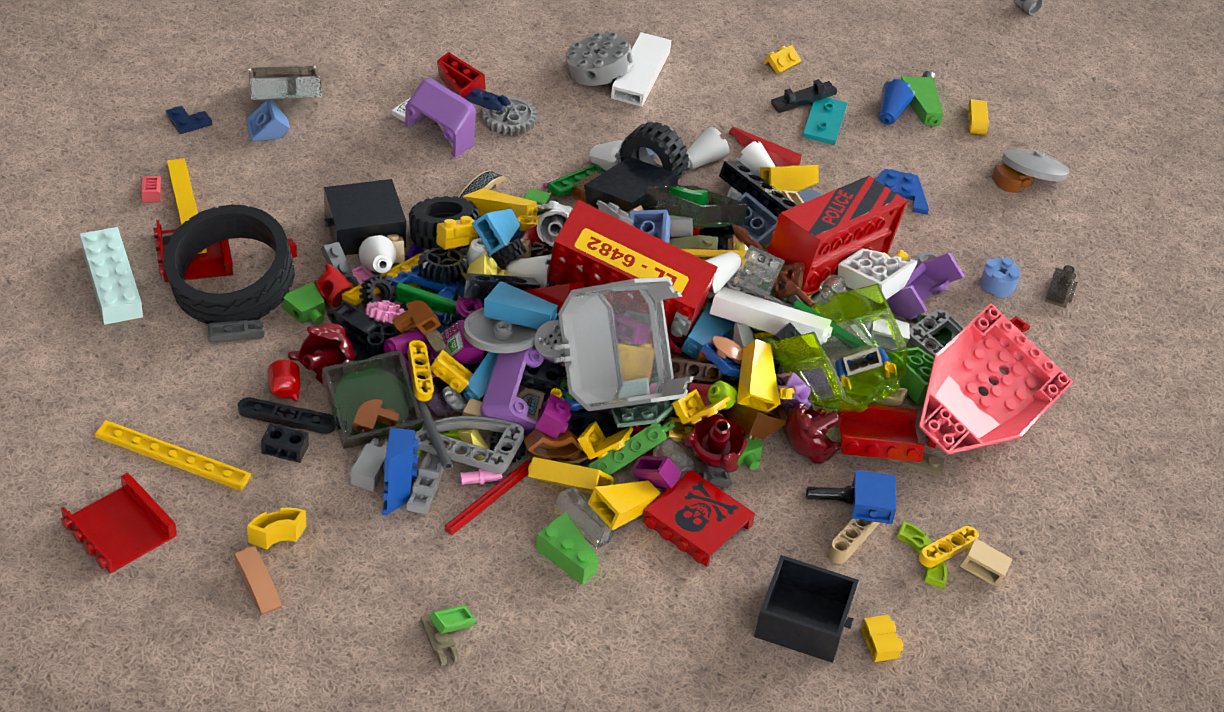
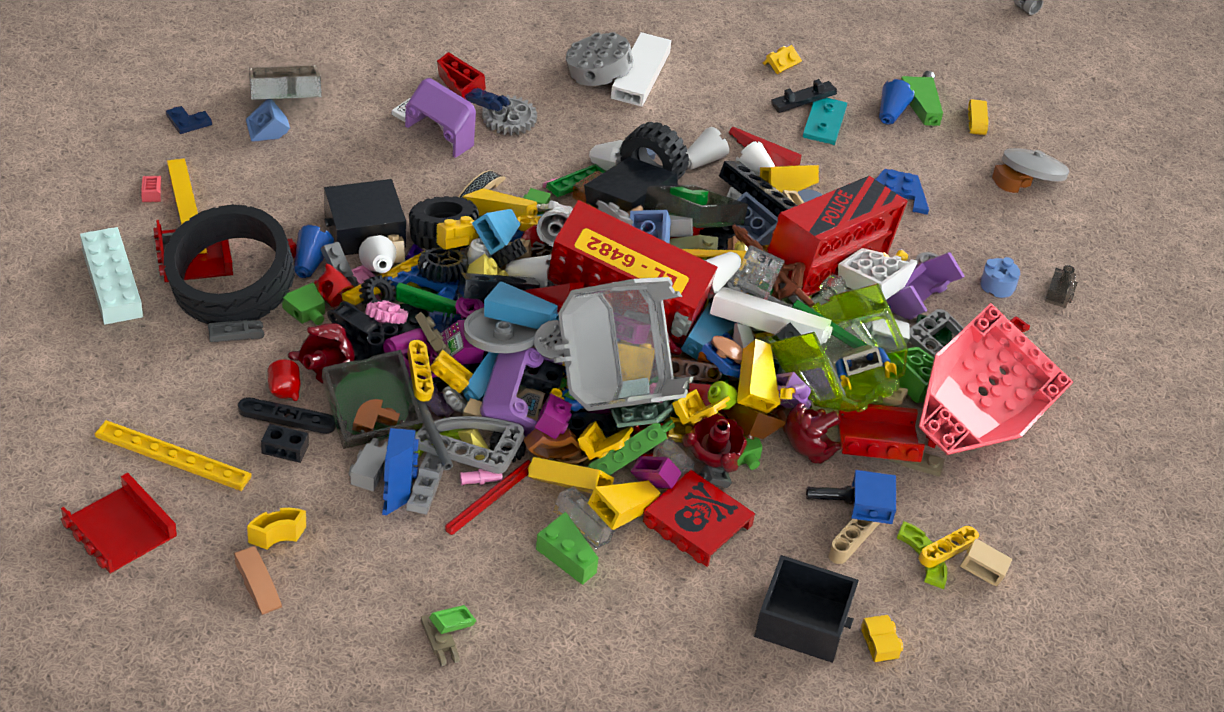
dark orange brick [392,301,441,335] -> none
none -> blue cone [294,225,334,278]

